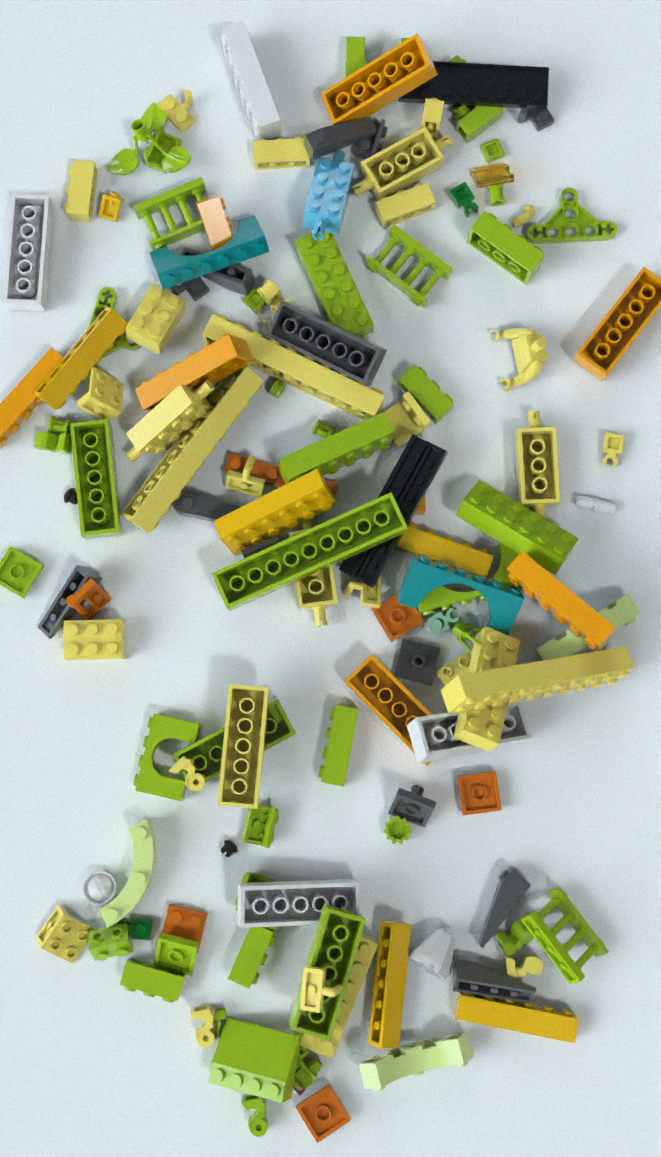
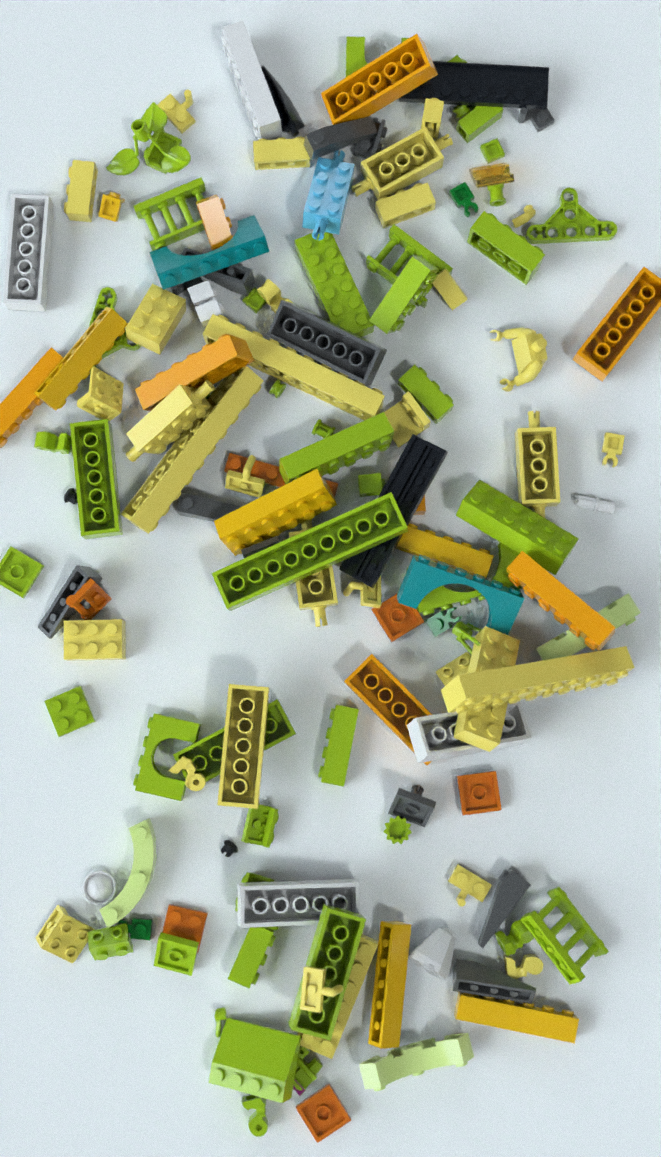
lime bush [48,415,72,435] -> none
lime brick [120,958,186,1003] -> none
light yellow leg [190,1005,216,1047] -> none
dark grey tile [394,639,440,686] -> none
none -> lime plate [44,686,96,737]
none -> white piece [187,280,225,328]
none -> black piece [261,66,305,137]
none -> lime brick [358,473,386,497]
none -> lime brick [369,256,439,334]
none -> light yellow tile [432,268,468,310]
none -> light yellow plate [448,864,492,907]

